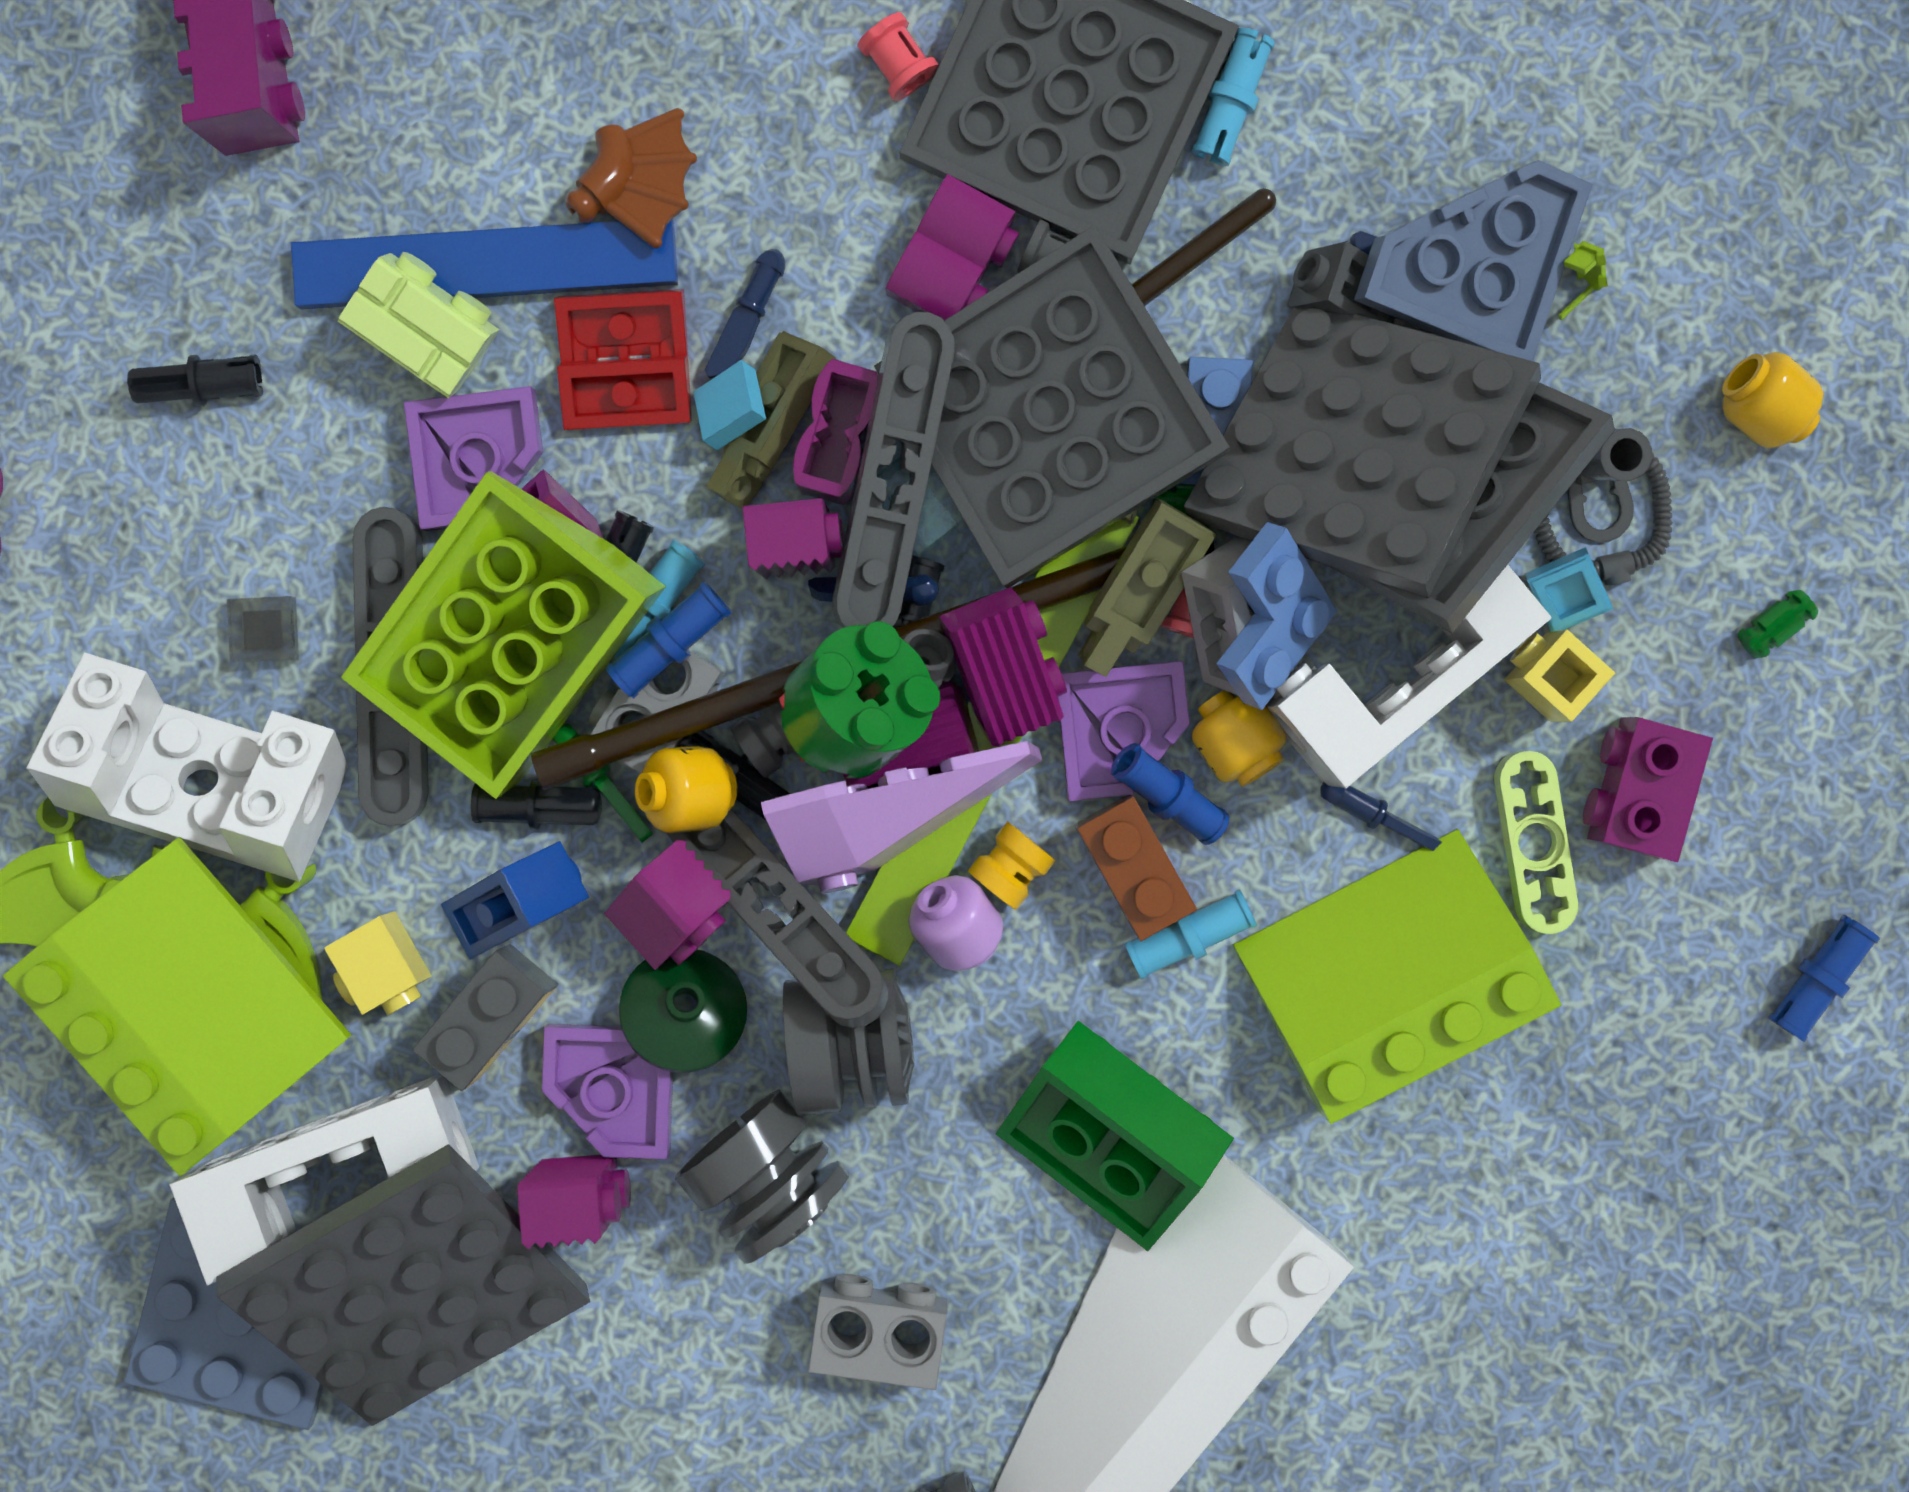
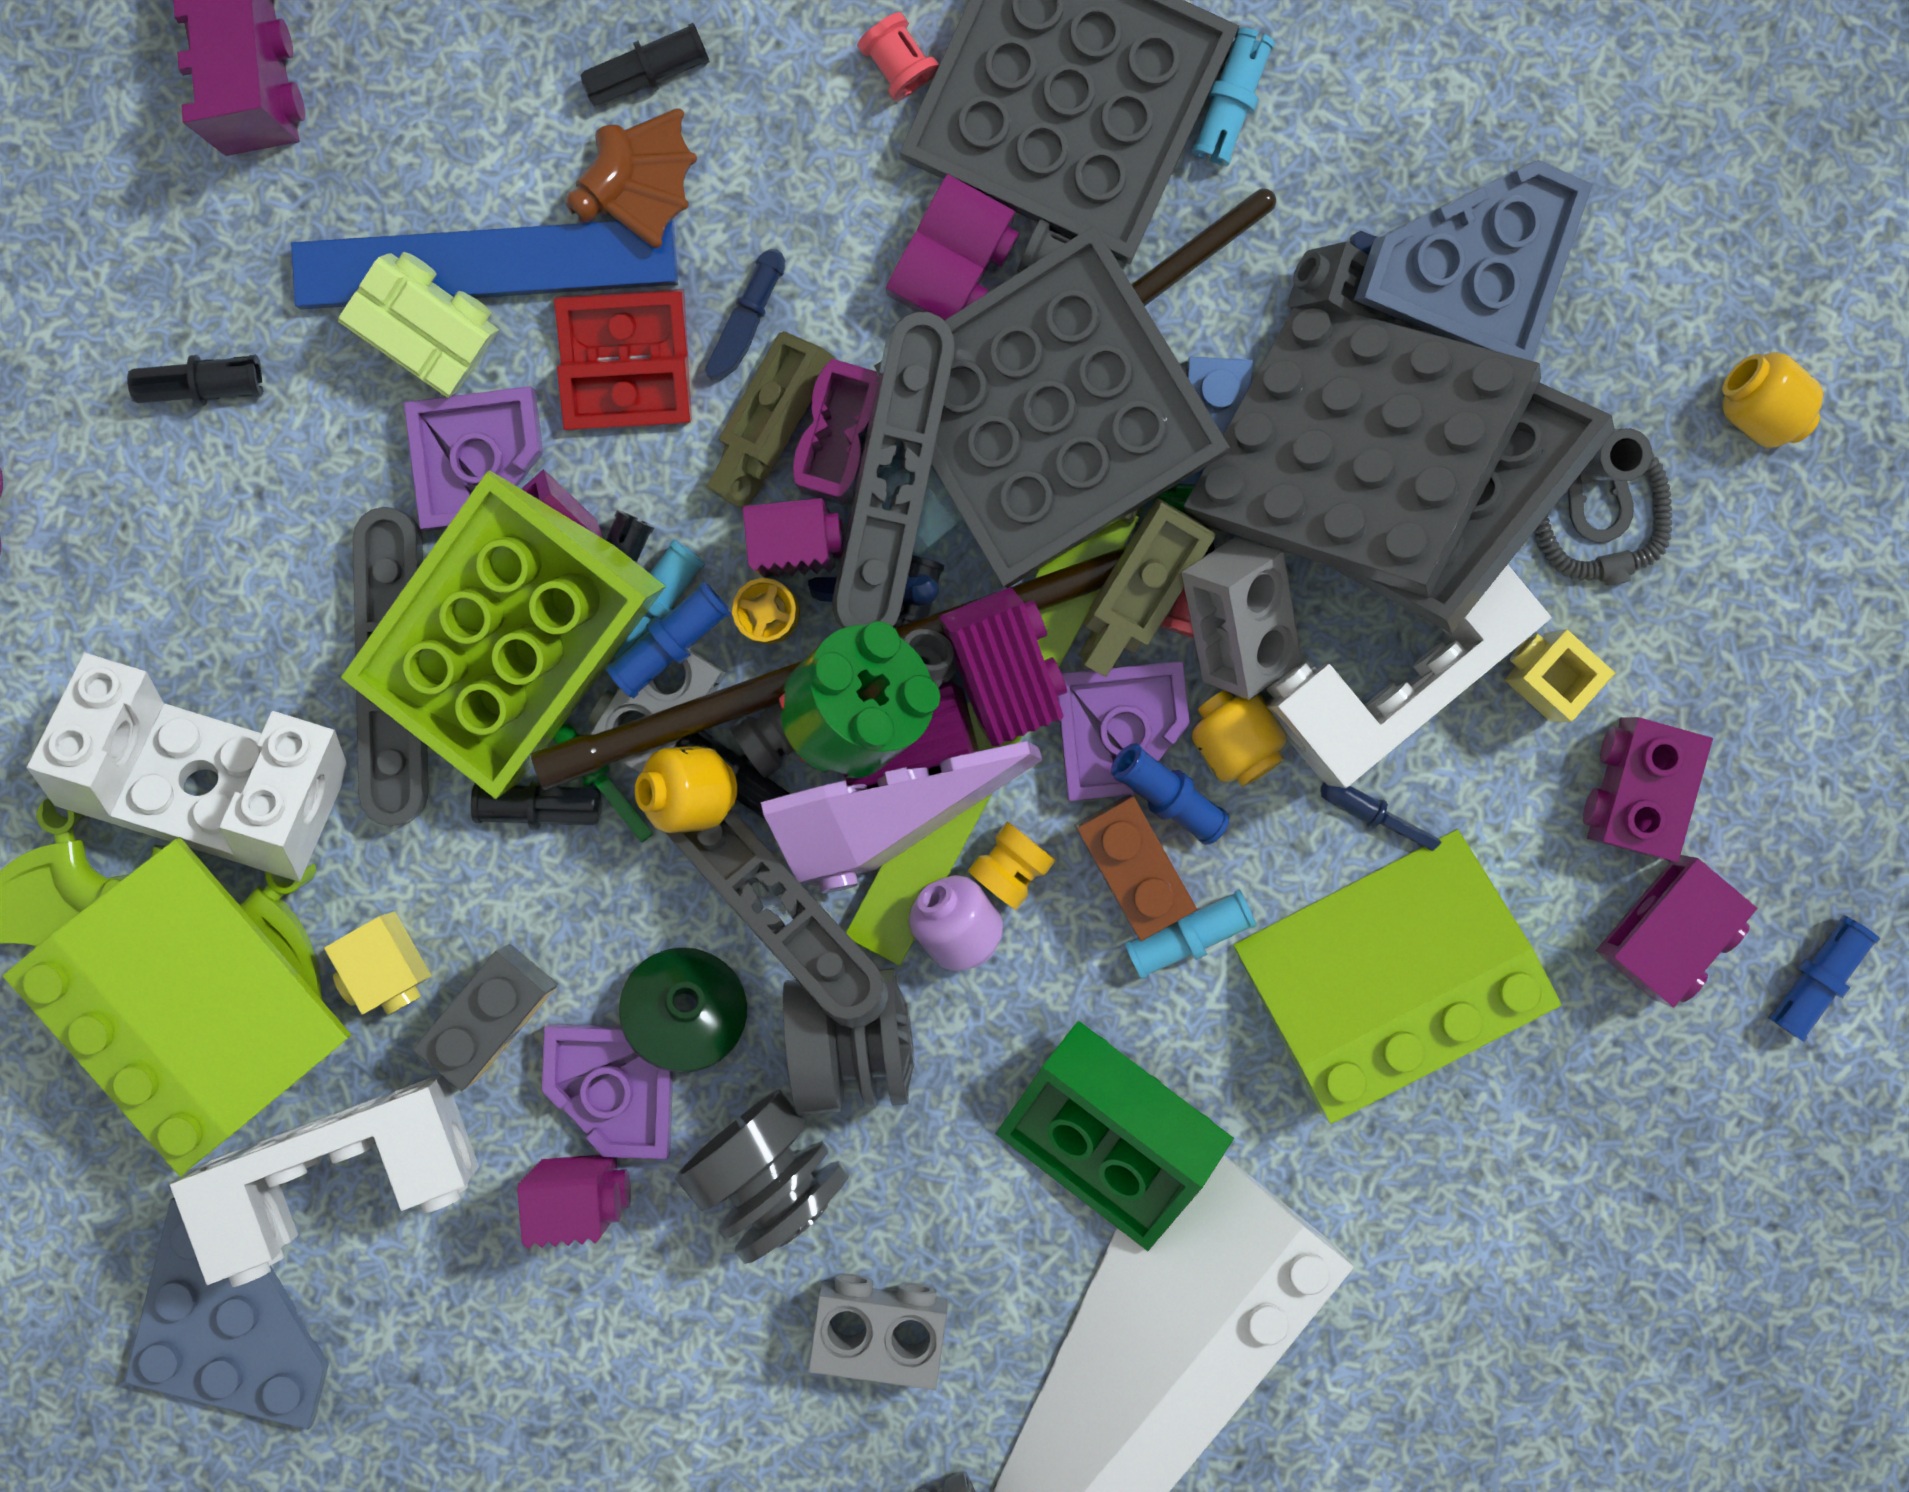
dark grey plate [216,1144,590,1426] -> none
clear smoke tile [227,596,299,663] -> none
blue slope [441,841,590,960] -> none
magenta brick [604,840,731,970] -> none
medium azure tile [693,360,766,450] -> none
medium blue plate [1216,522,1337,710] -> none
yellowish green beam [1494,751,1578,934] -> none
medium azure tile [1525,547,1613,632] -> none
lime piece [1559,241,1608,320] -> none
green piece [1738,590,1818,658] -> none
none -> black axle [581,23,710,107]
none -> yellow wheel [732,578,800,644]
none -> magenta brick [1595,855,1758,1008]

